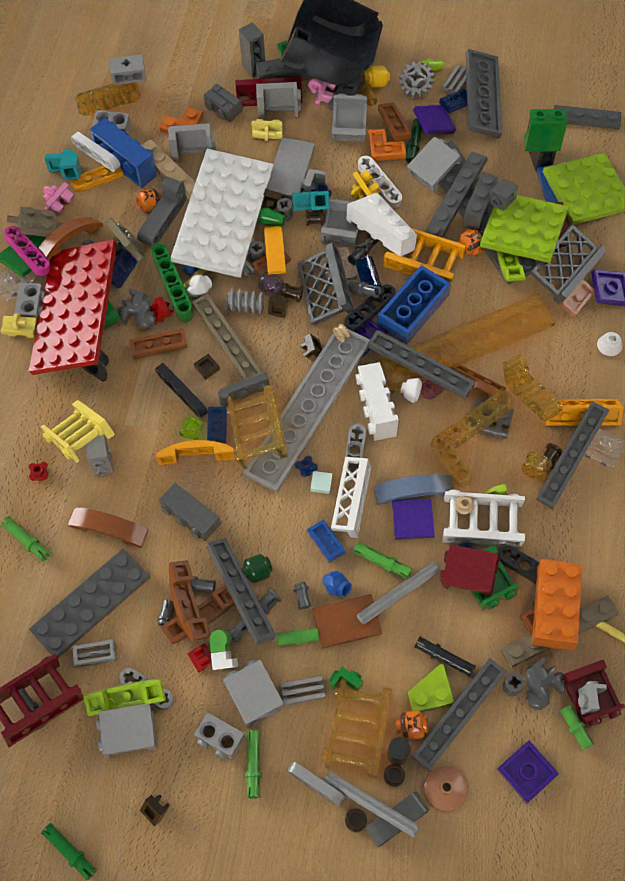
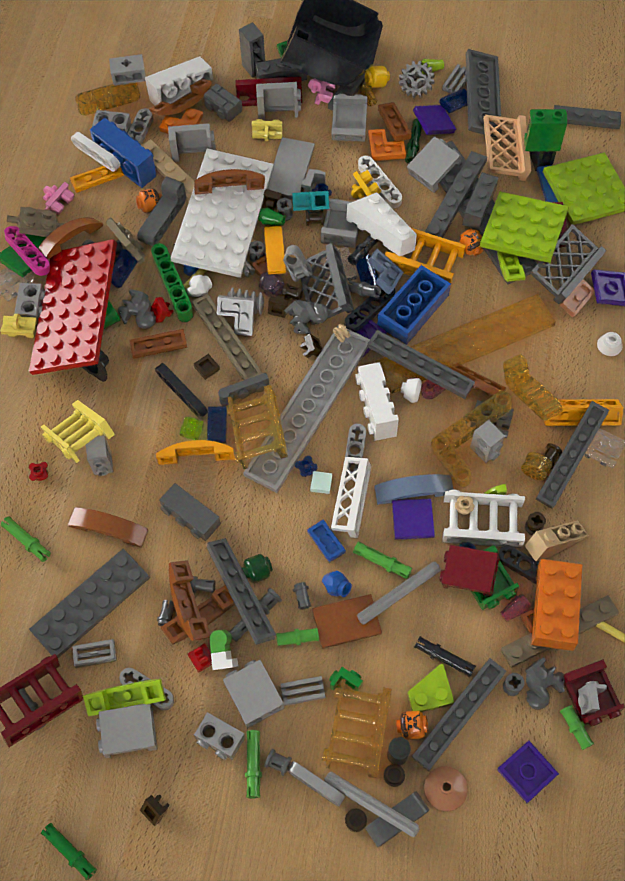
teal brick [44,149,82,180] -> none
dark grey brick [489,178,518,211] -> none
none -> light grey beam [128,108,153,145]
none -> white wedge [145,56,213,106]
none -> dark orange slope [149,78,212,115]
none -> dark orange slope [194,169,265,195]
none -> light grey plate [217,295,255,336]
none -> dark grey bush [264,749,292,776]
none -> light grey piece [283,245,312,282]
none -> dark grey animal [284,300,328,334]
none -> sand blue plate [367,249,404,294]
none -> light grey brick [470,420,505,463]
none -> light nougat fence [483,115,532,181]
none -> clear pink cone [500,593,532,622]
none -> dark brown bush [525,512,546,535]
none -> tan slope [525,520,589,561]

